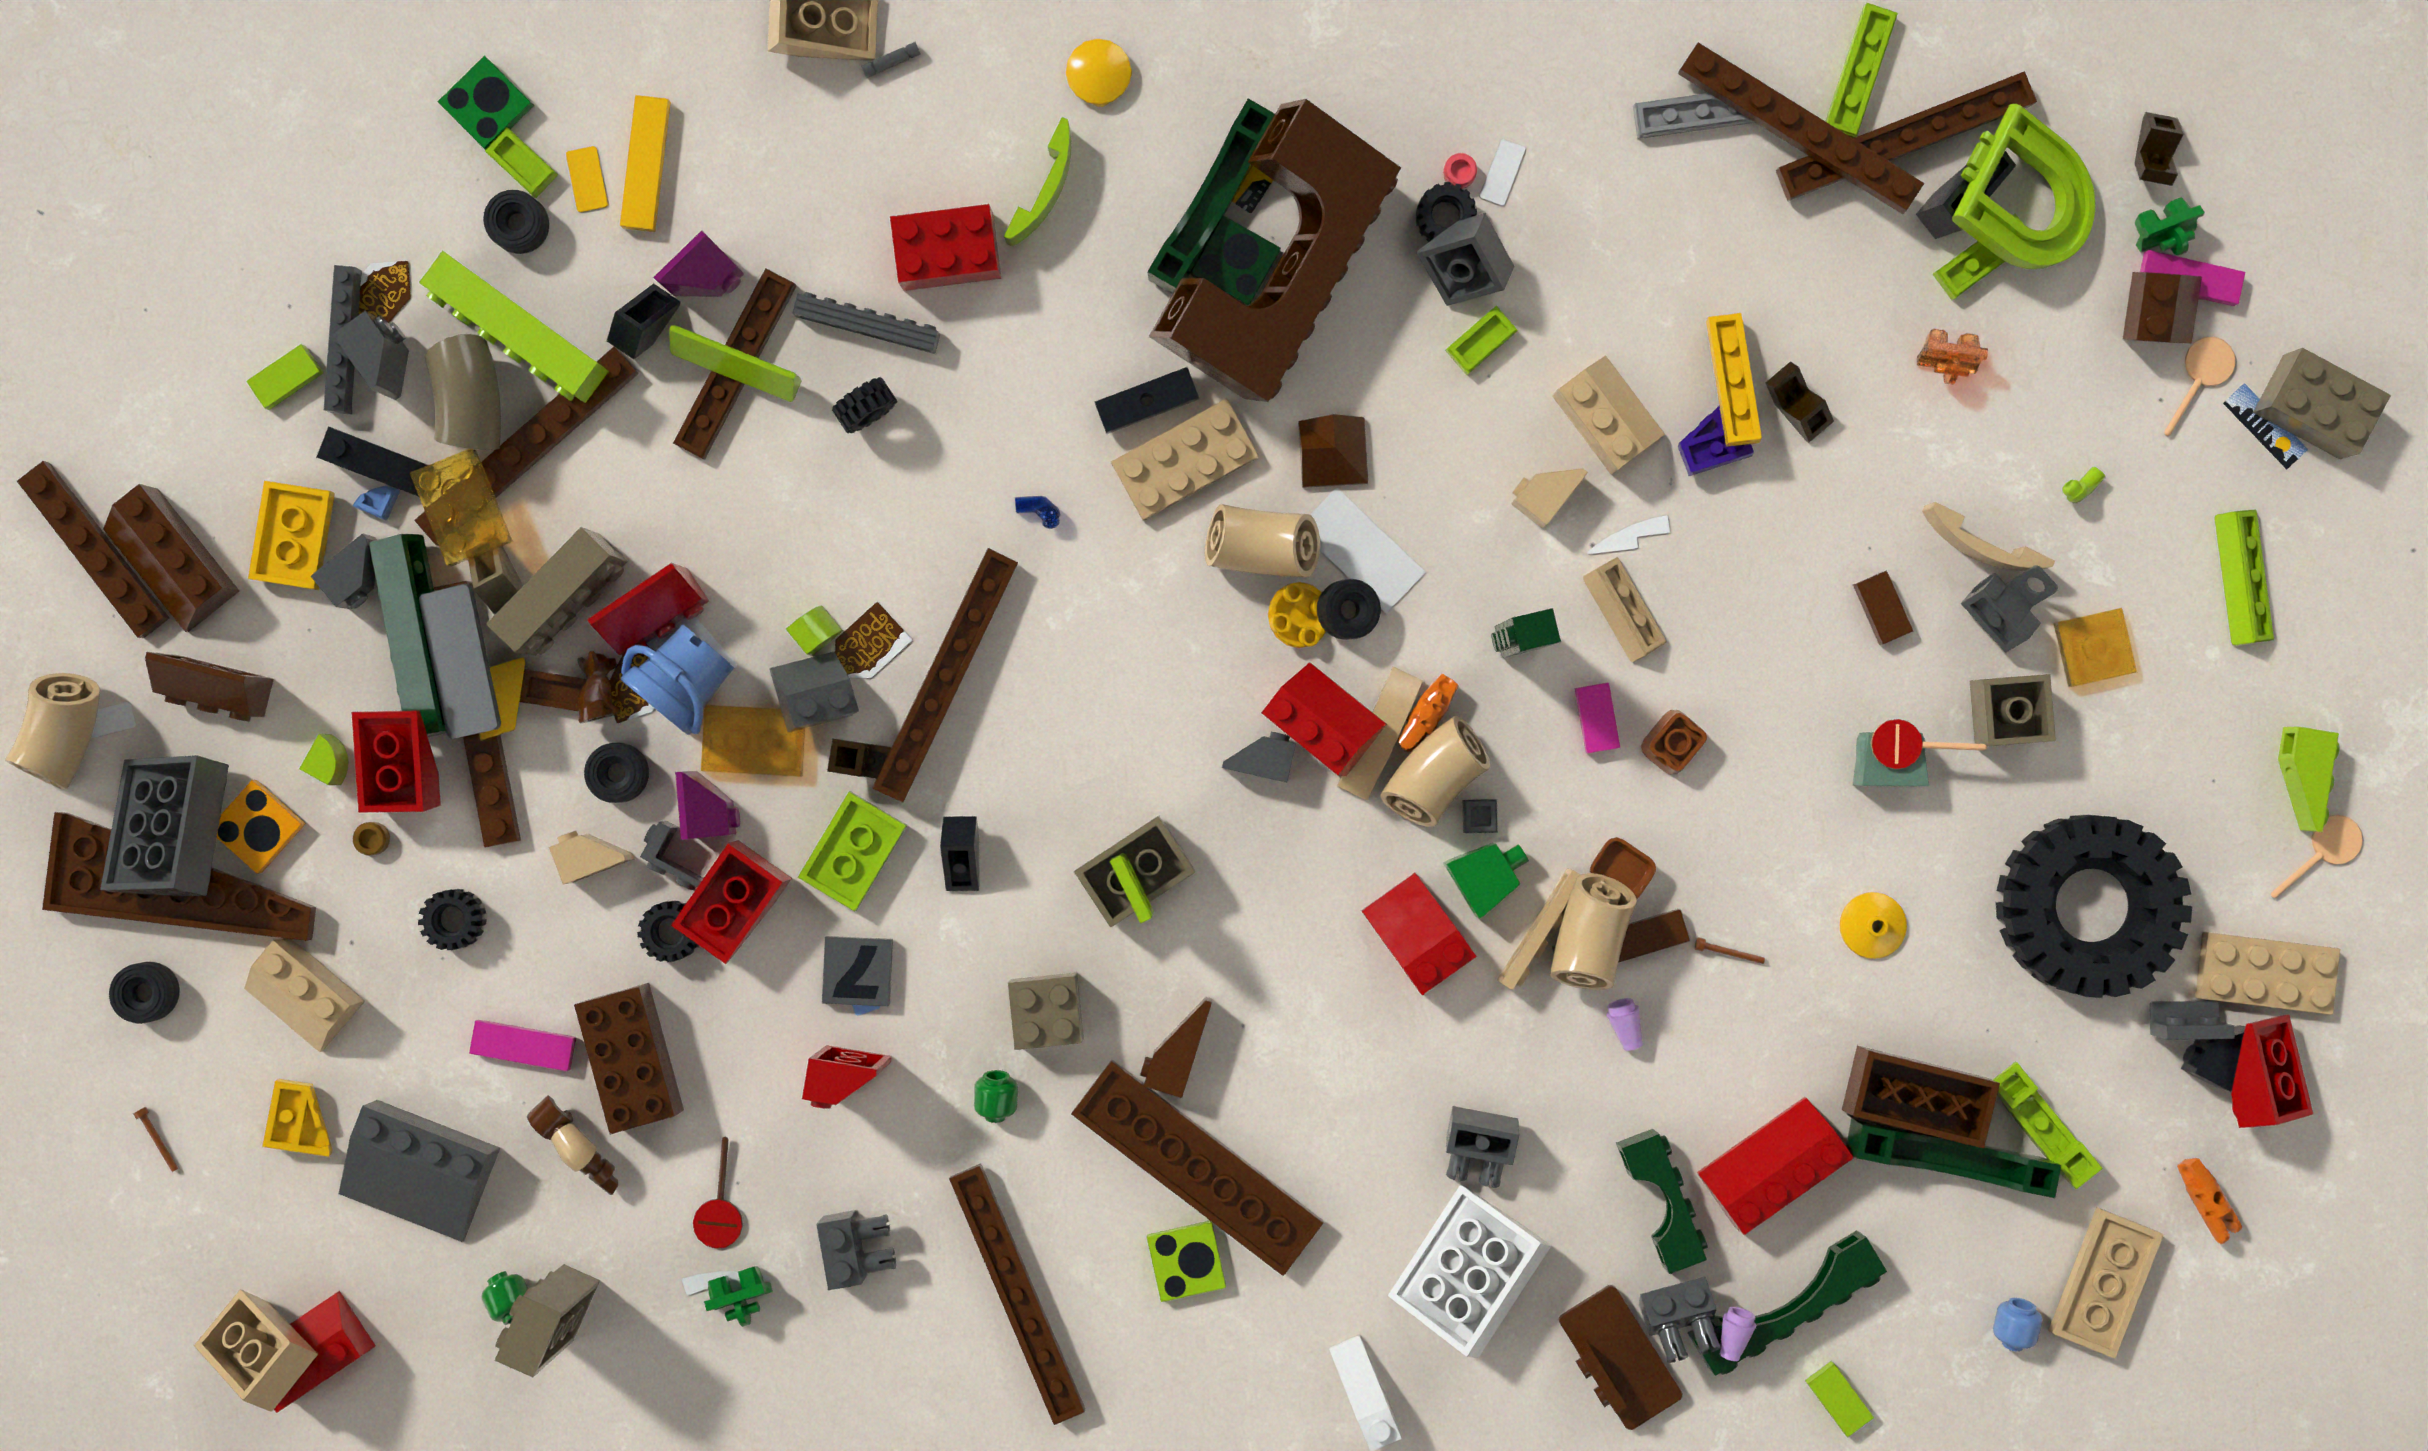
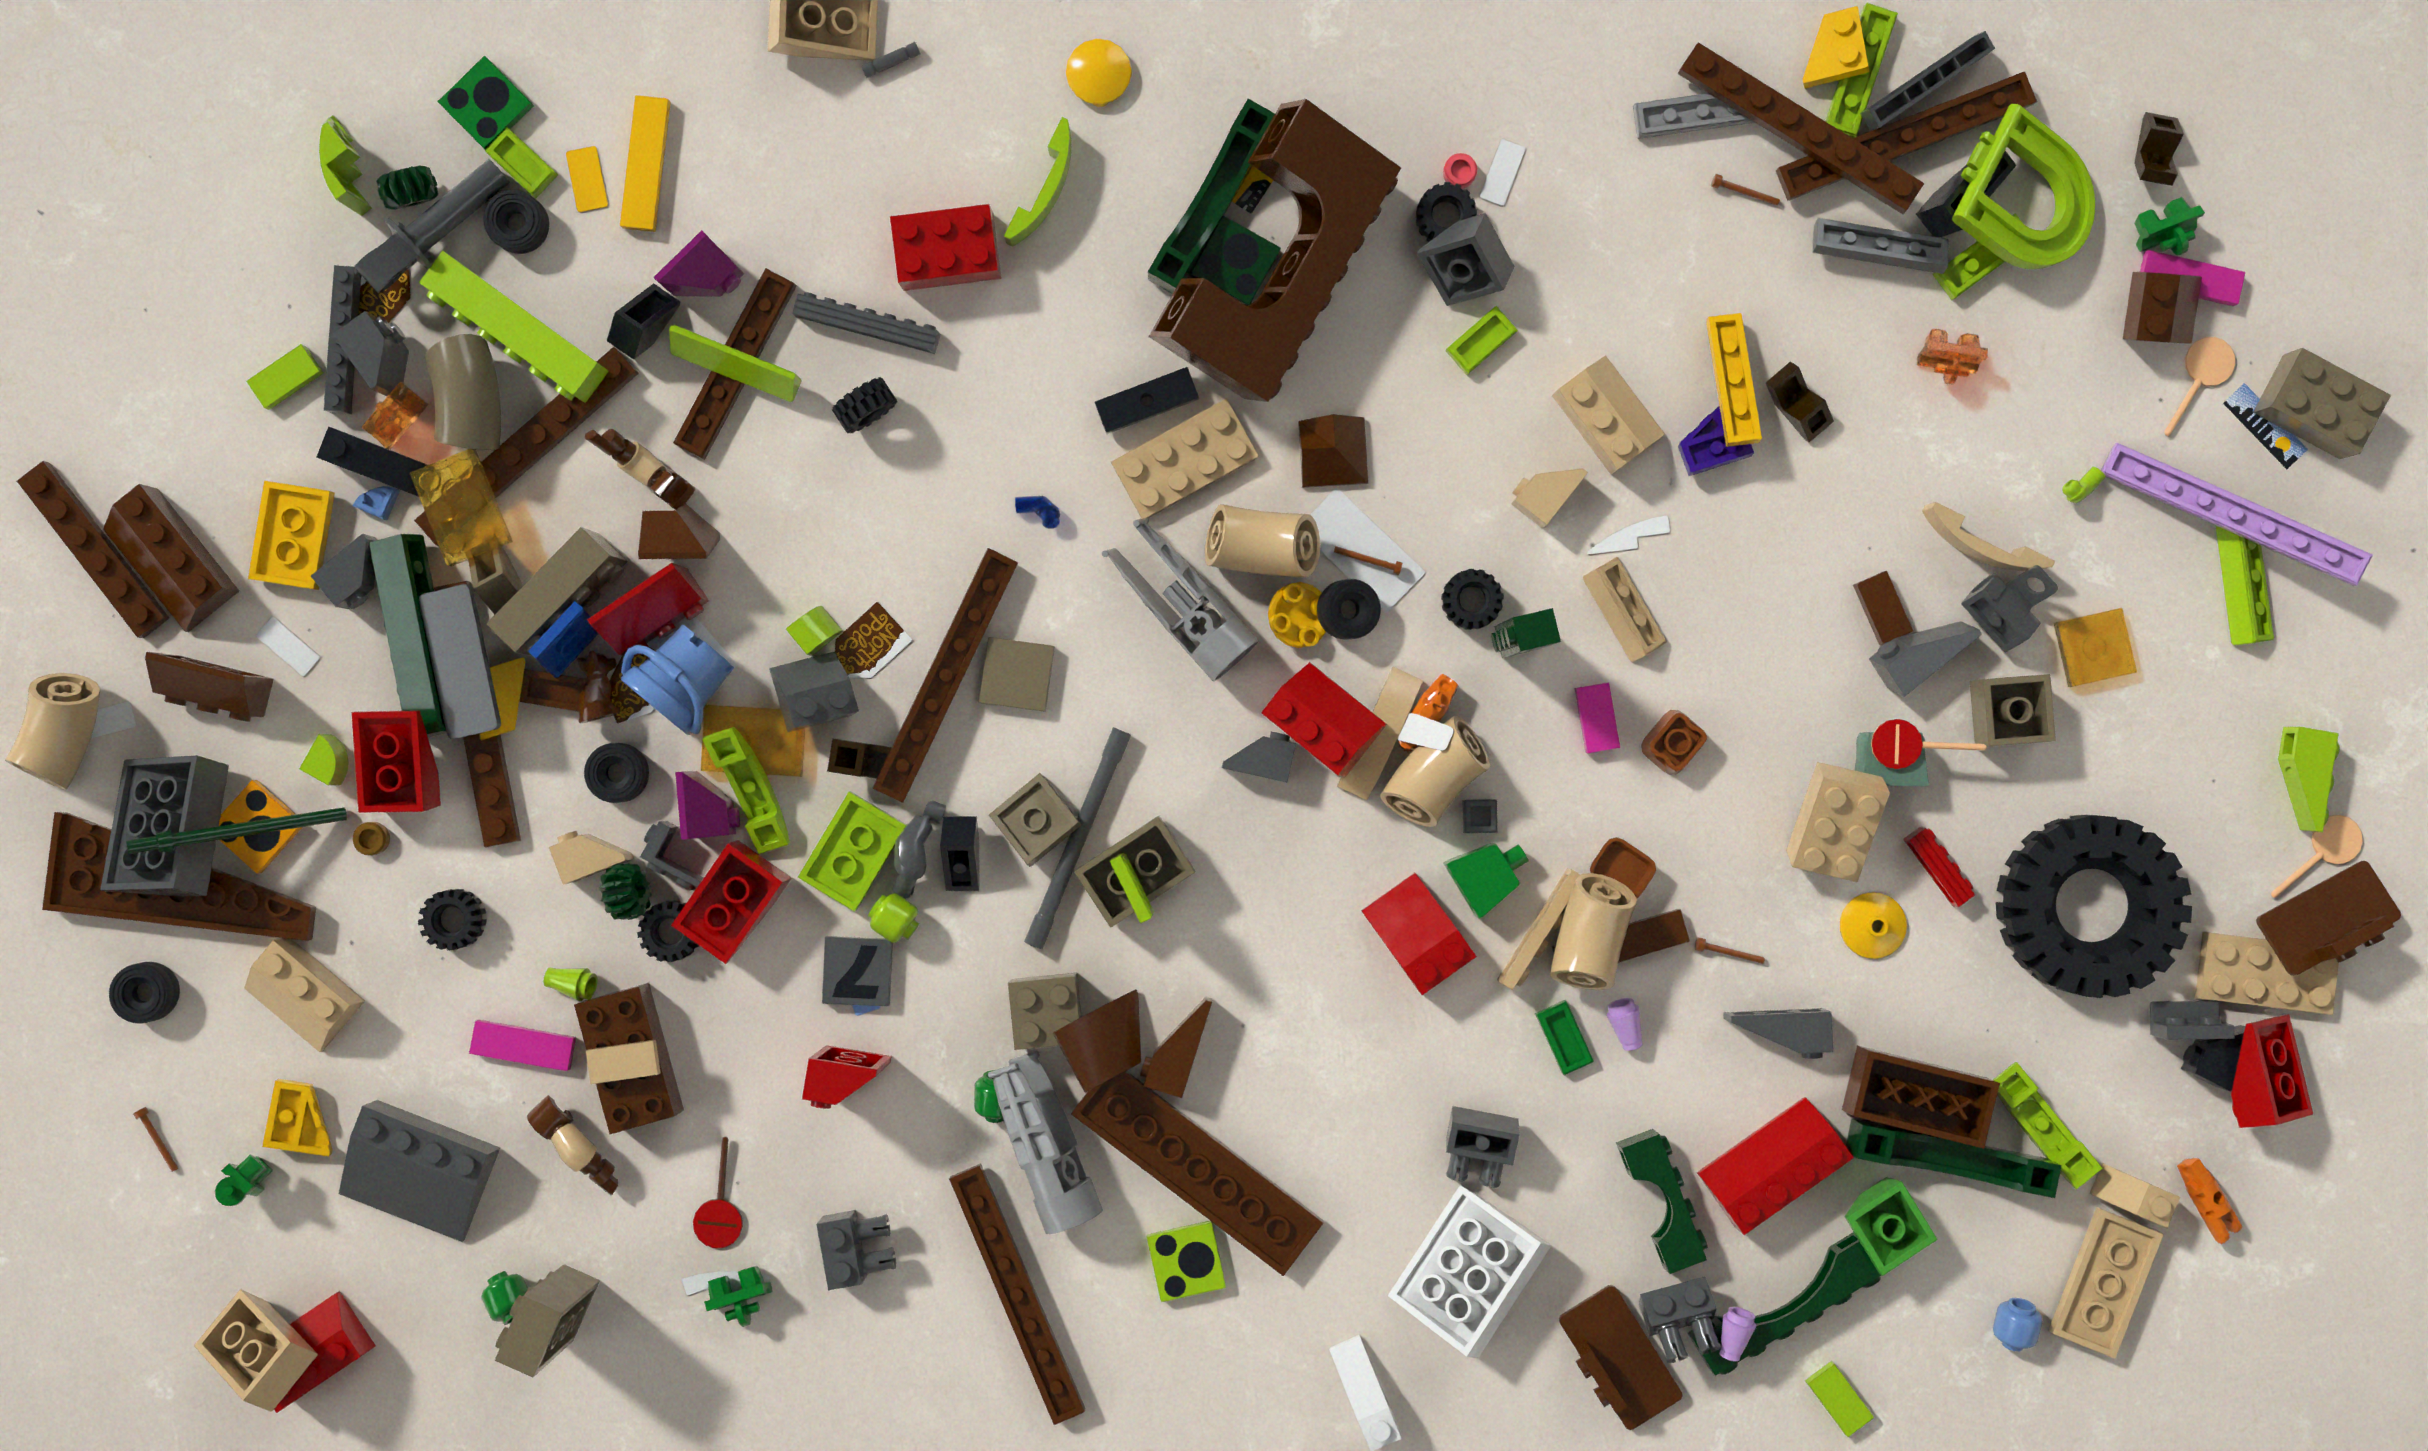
none -> dark green bar [126,807,347,854]
none -> green hips [215,1154,273,1206]
none -> white sticker [256,617,320,676]
none -> lime slope [319,115,372,216]
none -> dark grey piece [354,159,510,294]
none -> clear orange hips [362,382,429,450]
none -> dark green gear [376,165,439,210]
none -> blue tile [528,601,598,678]
none -> lime cone [543,967,598,1001]
none -> reddish brown piece [585,429,695,510]
none -> tan tile [586,1040,661,1084]
none -> dark green gear [599,863,652,920]
none -> reddish brown slope [638,501,720,559]
none -> lime slope [702,727,790,854]
none -> lime head [868,893,920,943]
none -> dark grey arm [892,801,946,899]
none -> dark tan tile [979,637,1055,712]
none -> light grey piece [988,1051,1103,1234]
none -> dark tan tile [989,773,1082,867]
none -> dark grey piece [1024,727,1131,949]
none -> reddish brown slope [1053,989,1141,1093]
none -> light grey piece [1102,518,1259,681]
none -> dark orange piece [1334,546,1403,575]
none -> white sticker [1398,713,1454,751]
none -> black tyre [1441,568,1504,630]
none -> green tile [1535,1000,1594,1075]
none -> dark orange piece [1711,174,1780,206]
none -> dark grey slope [1723,1008,1833,1059]
none -> tan brick [1786,762,1890,882]
none -> yellow wing [1803,6,1869,89]
none -> dark grey plate [1812,218,1949,274]
none -> bright green slope [1844,1177,1938,1276]
none -> dark grey piece [1860,31,1995,131]
none -> dark grey slope [1869,621,1982,697]
none -> red piece [1903,827,1975,907]
none -> tan slope [2090,1163,2180,1228]
none -> lavender tile [2101,443,2373,586]
none -> reddish brown bracket [2256,861,2401,976]

